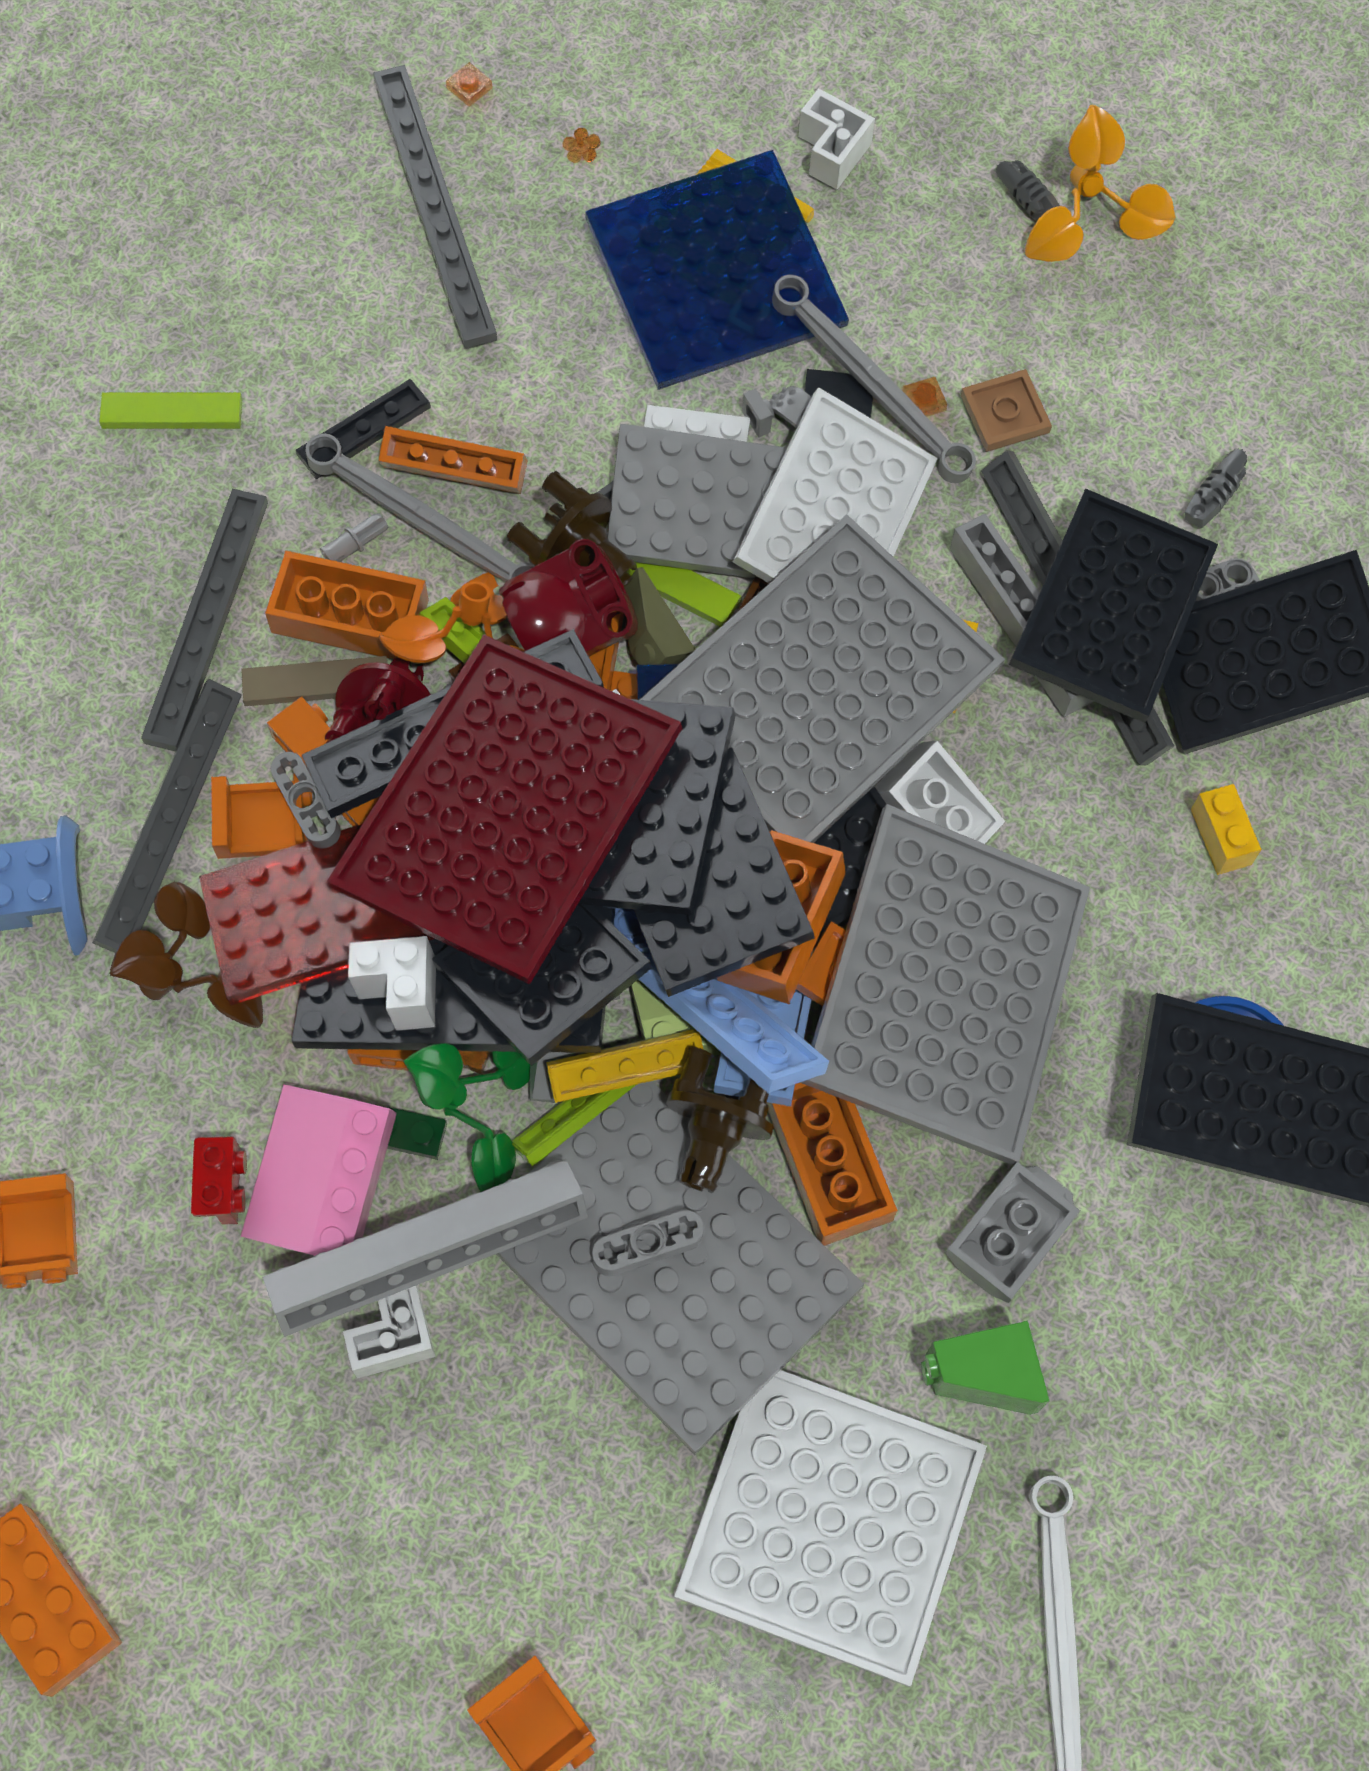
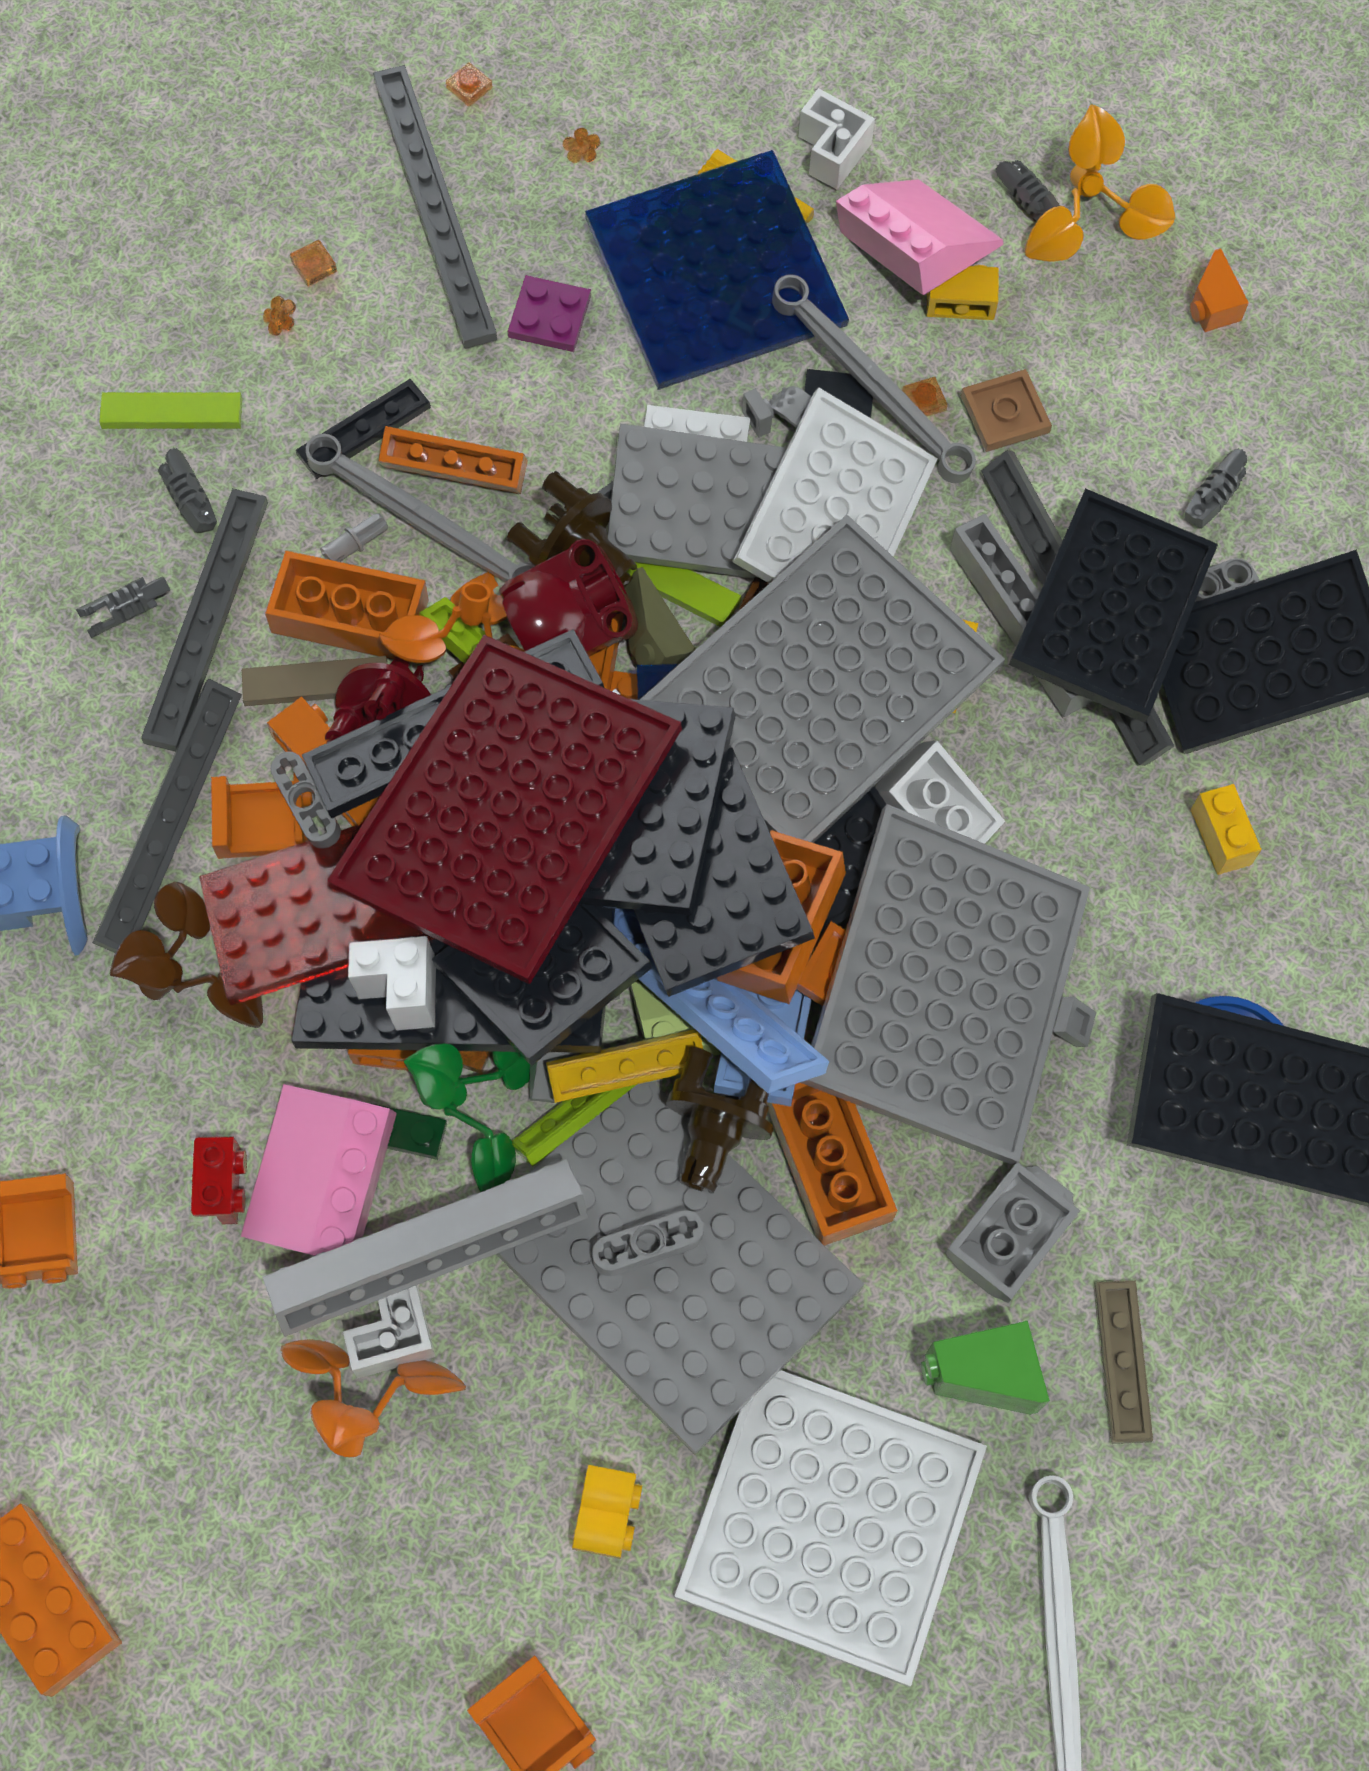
none -> dark grey hinge [76,577,170,638]
none -> dark grey hinge [158,447,217,532]
none -> clear orange plant [263,296,296,336]
none -> orange plant [280,1339,466,1457]
none -> clear orange plate [290,239,337,286]
none -> magenta plate [508,275,591,352]
none -> yellow brick [572,1465,643,1559]
none -> bright pink slope [836,179,1003,295]
none -> yellow brick [926,265,999,320]
none -> light grey plate [1053,997,1096,1047]
none -> dark tan tile [1095,1280,1153,1444]
none -> orange slope [1190,248,1249,332]

